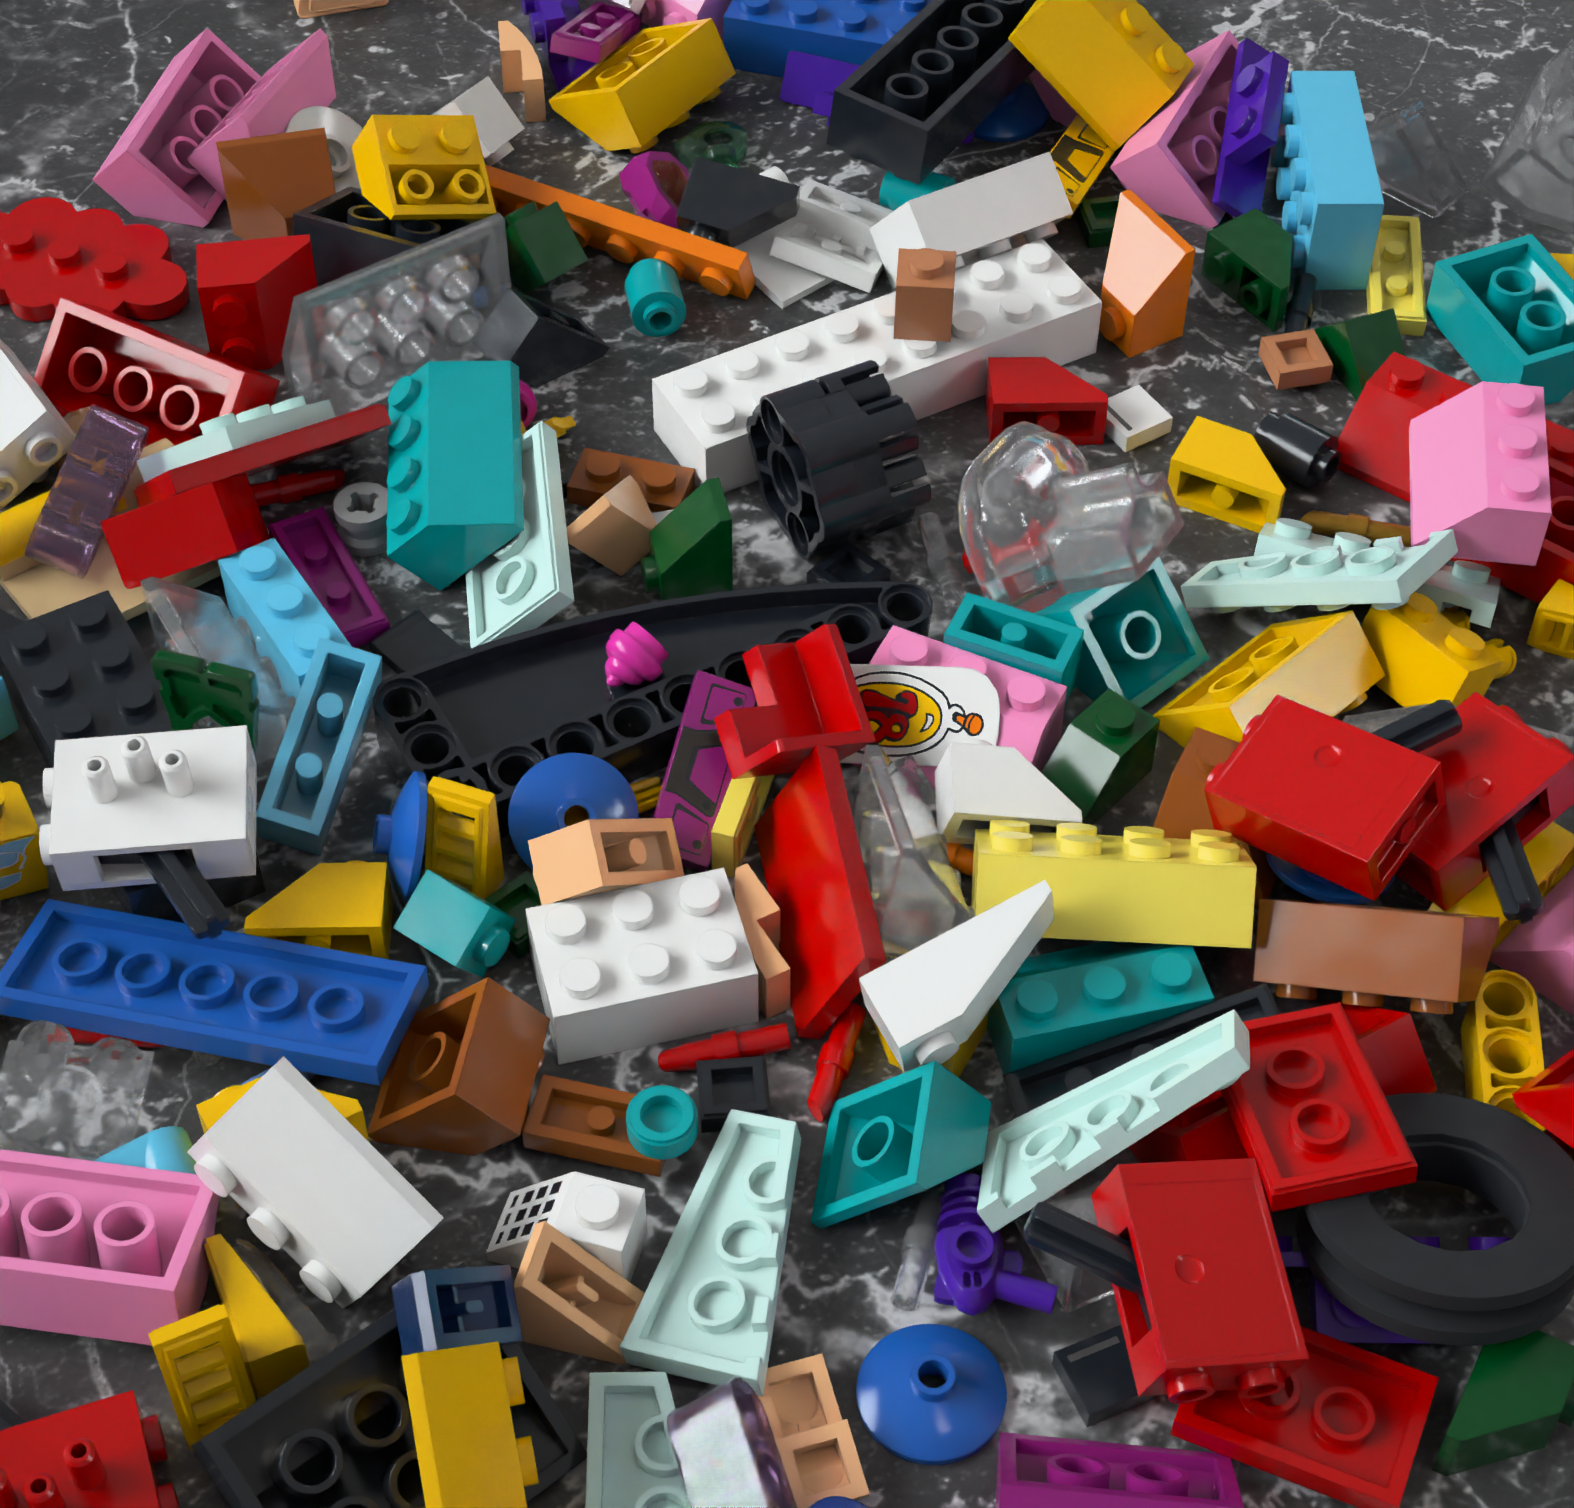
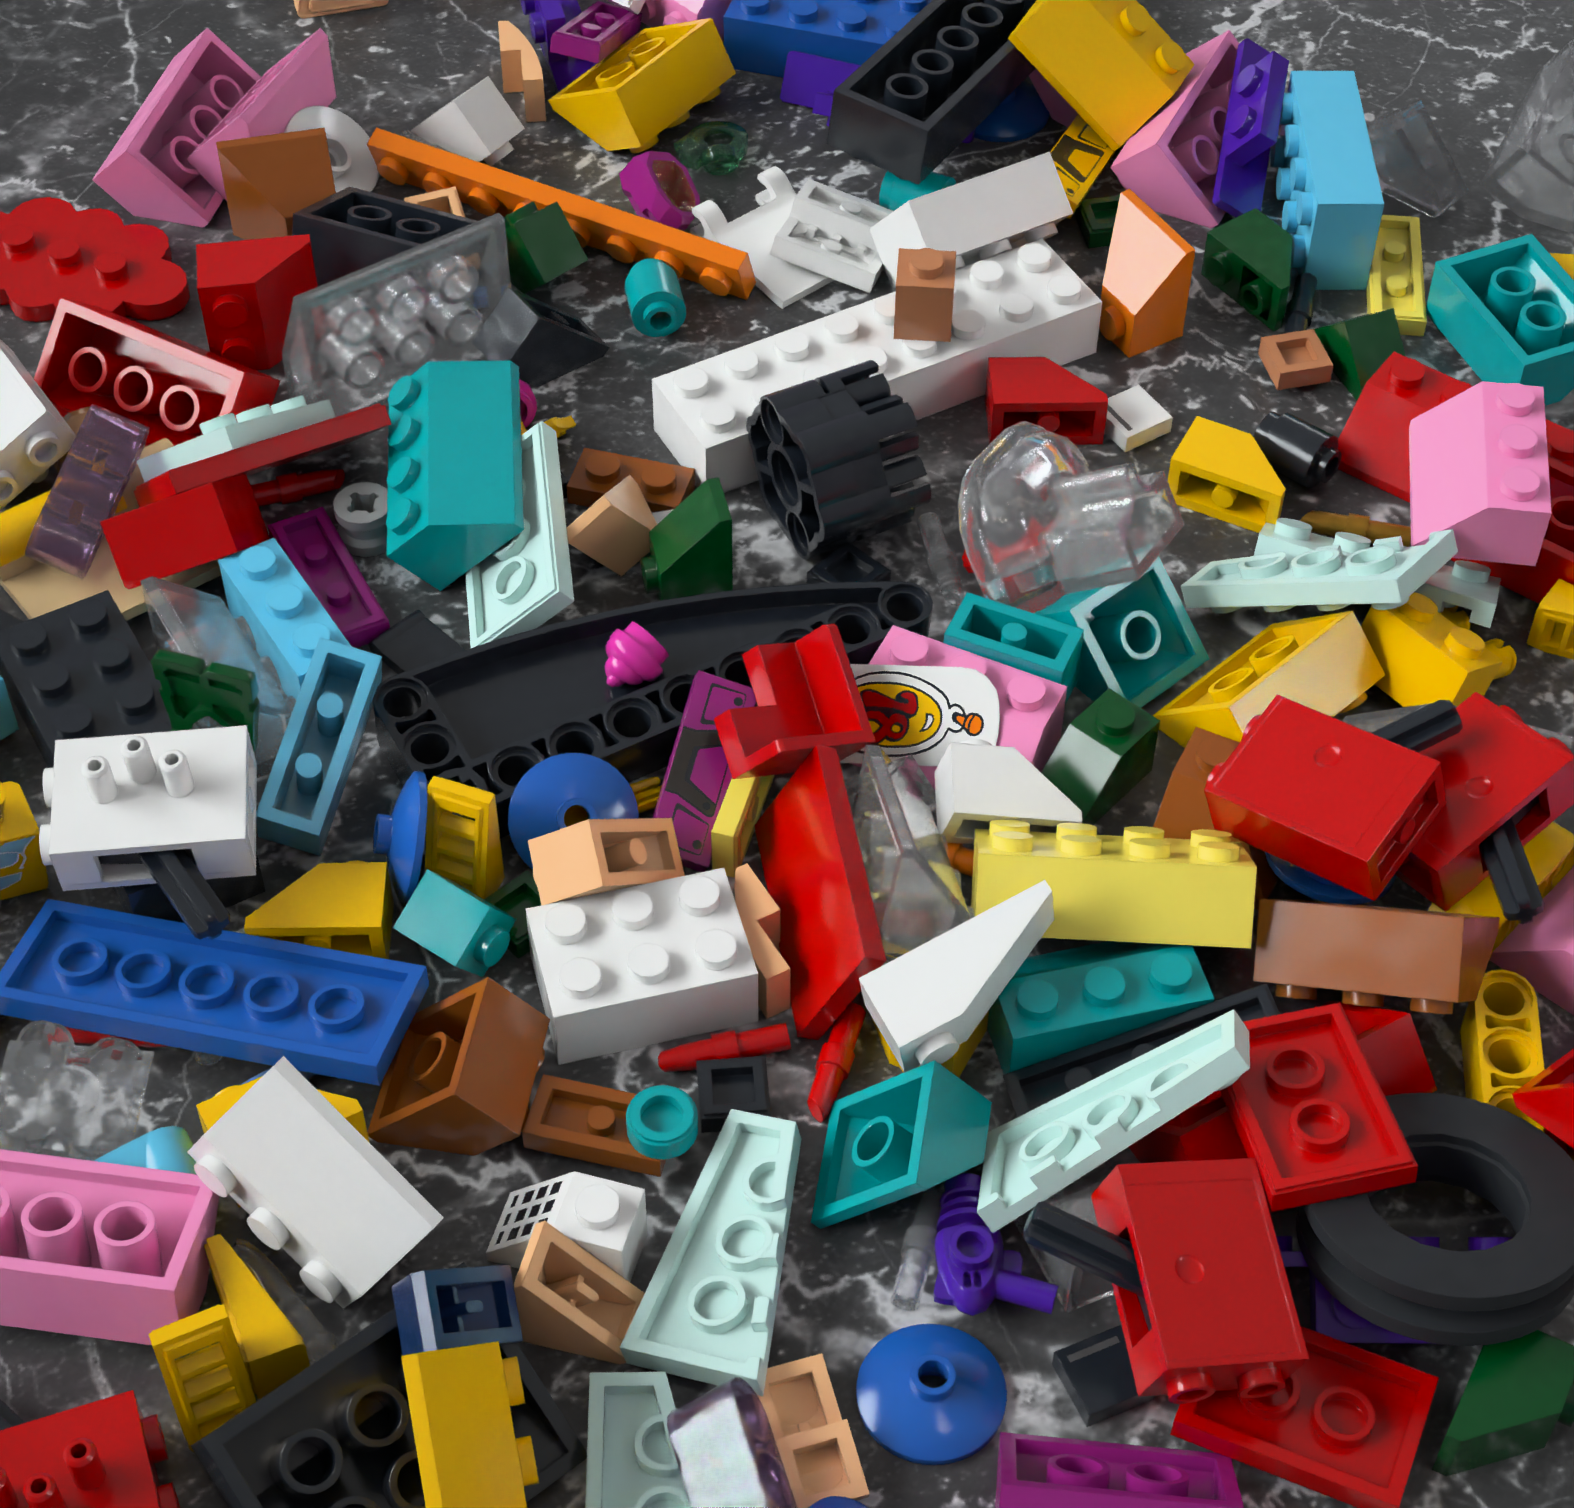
yellow slope [352,115,496,220] -> none
black slope [676,156,800,248] -> none

